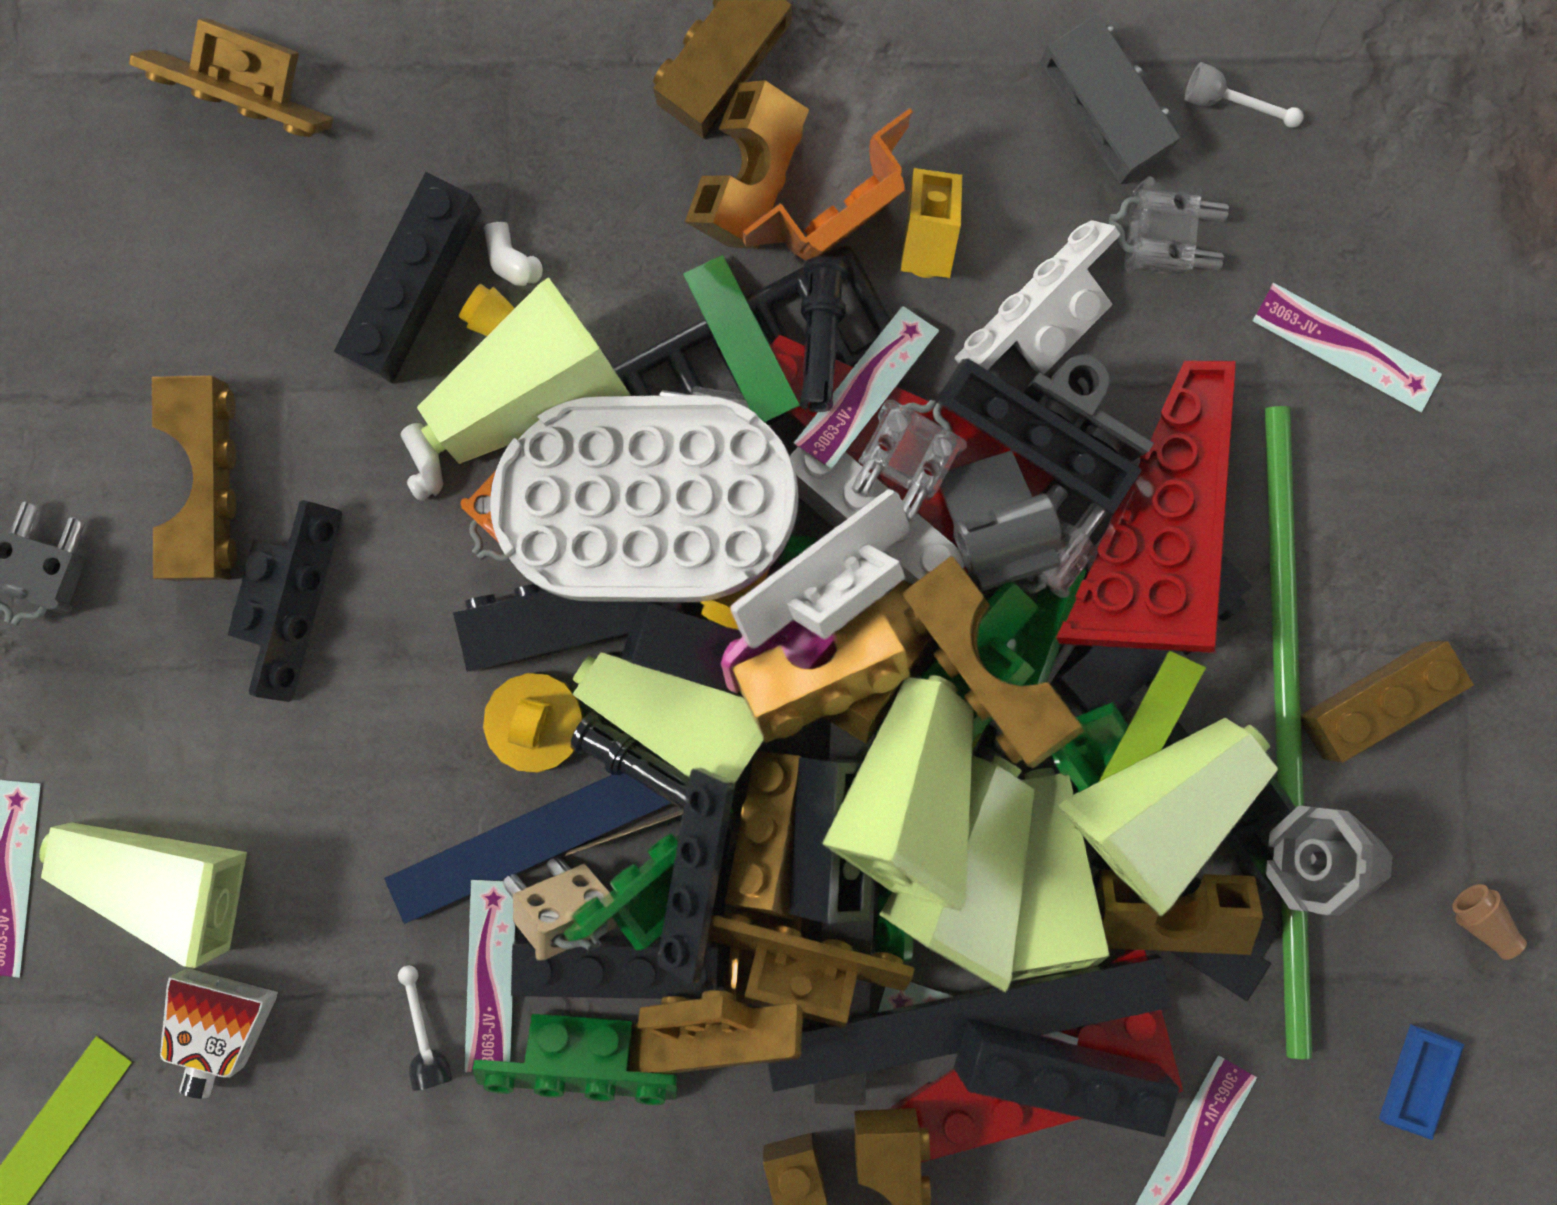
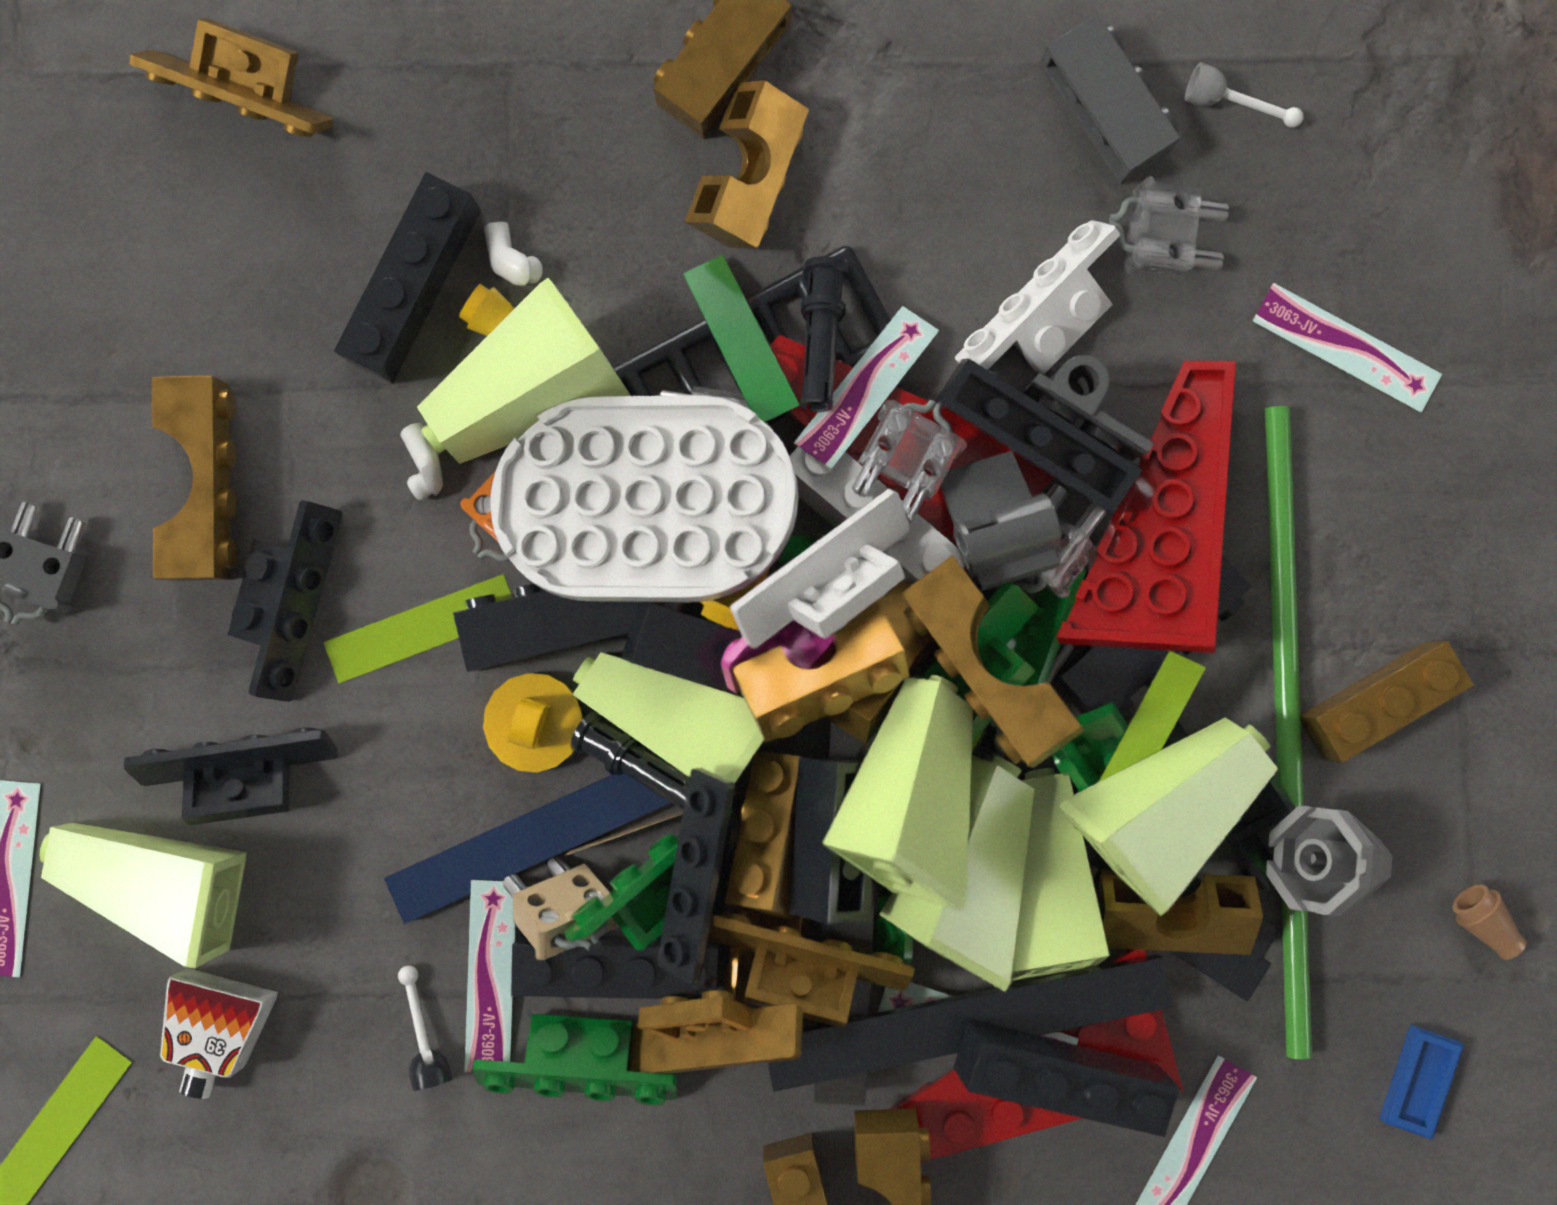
orange piece [743,108,913,261] -> none
yellow slope [901,168,962,278] -> none
none -> black bracket [124,727,337,826]
none -> lime sticker [323,574,512,684]

